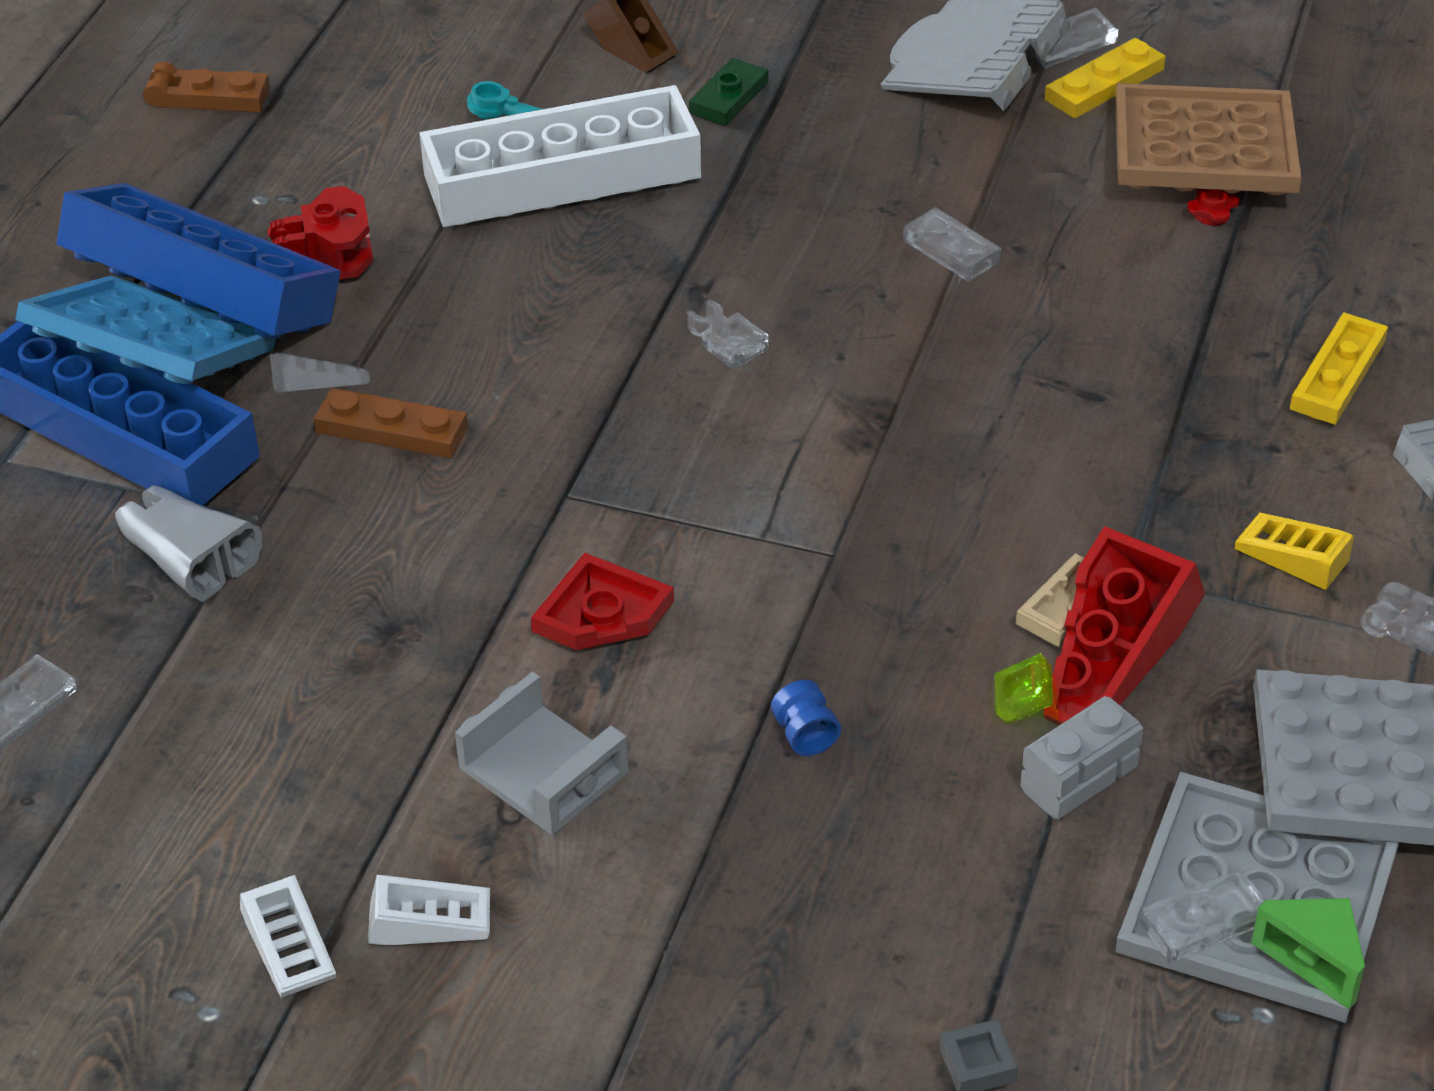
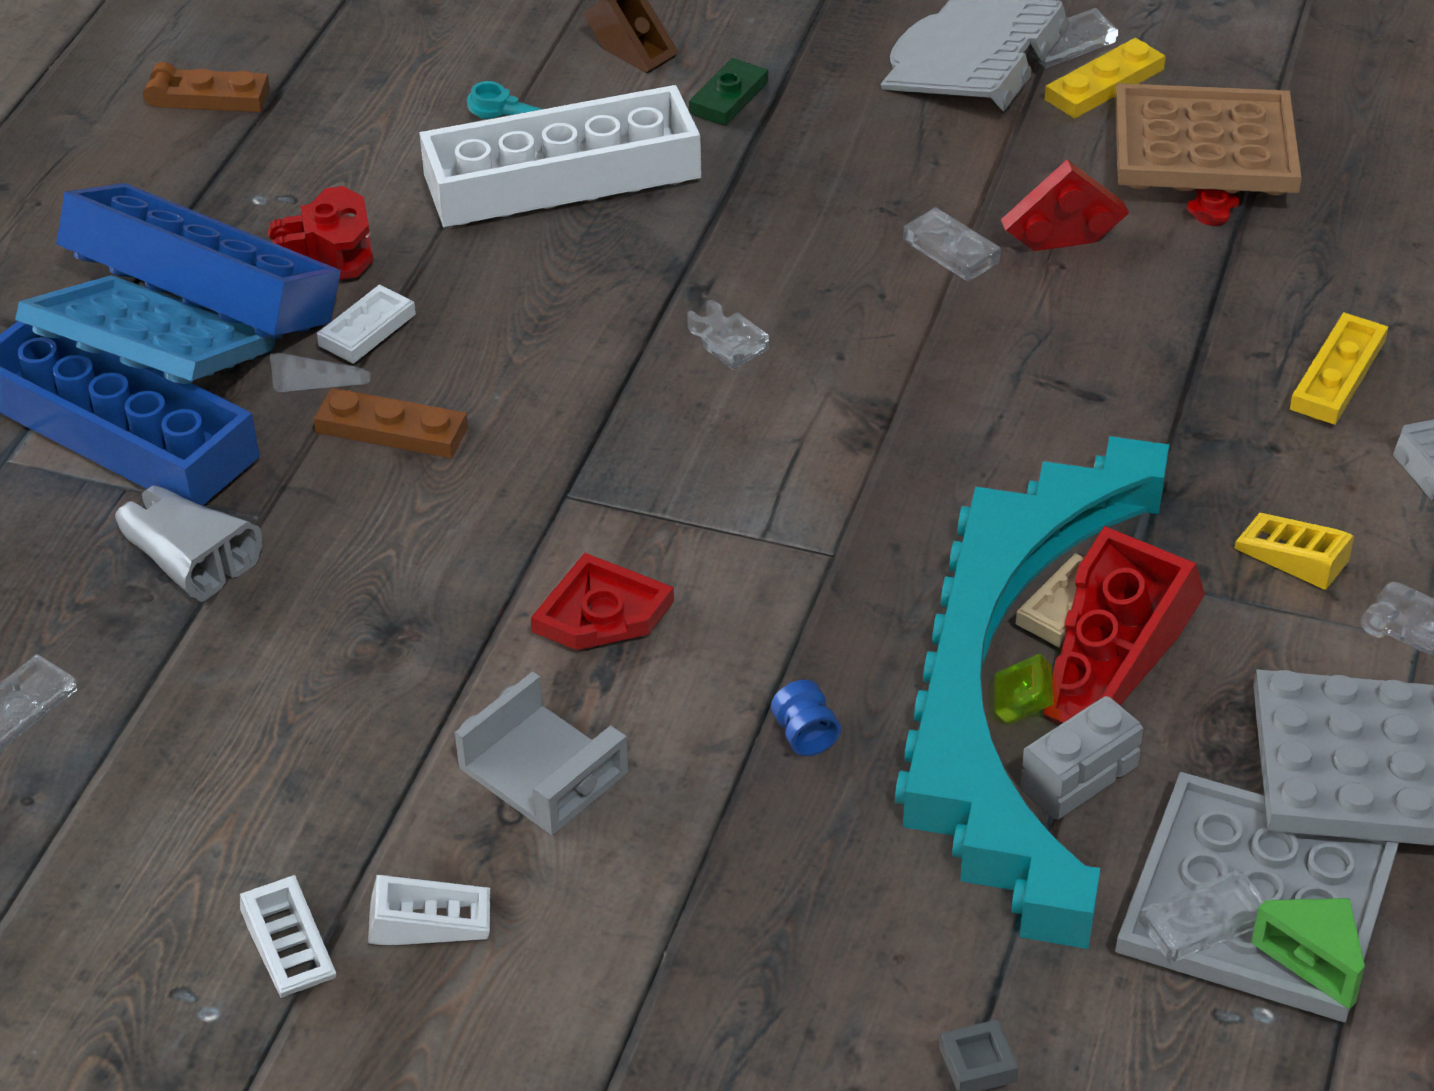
none -> white plate [317,284,416,364]
none -> teal arch [895,436,1169,949]
none -> red plate [1001,159,1129,251]

